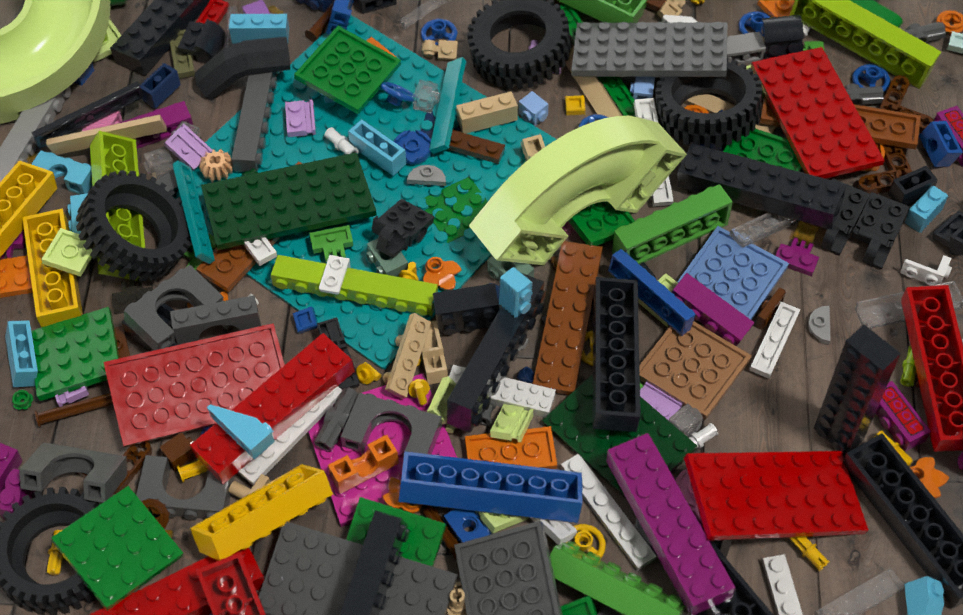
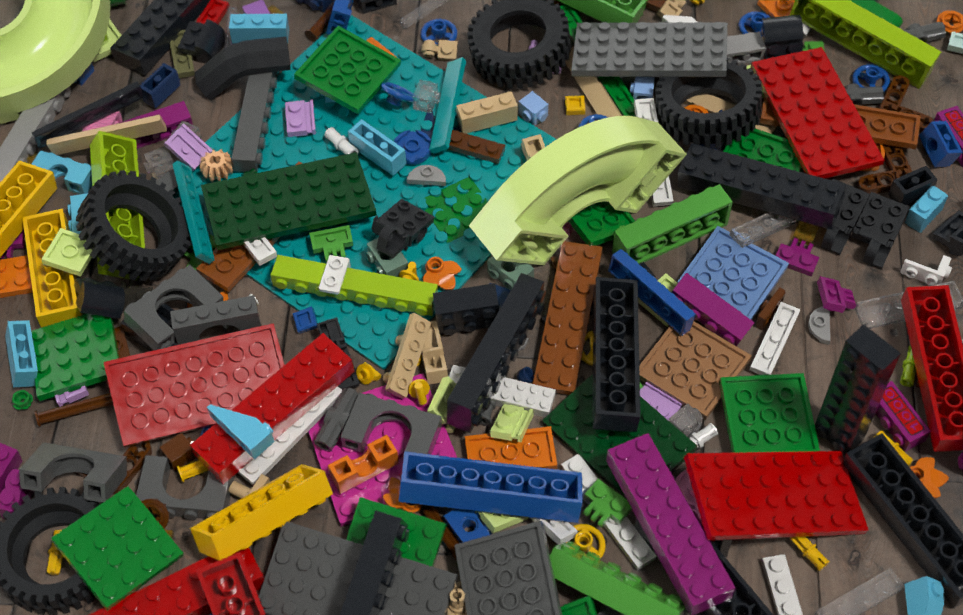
medium azure brick [499,267,533,318] -> none
none -> black brick [74,278,125,319]
none -> bright green hinge [583,478,632,527]
none -> green plate [719,373,820,453]
none -> magenta hinge [817,276,856,313]

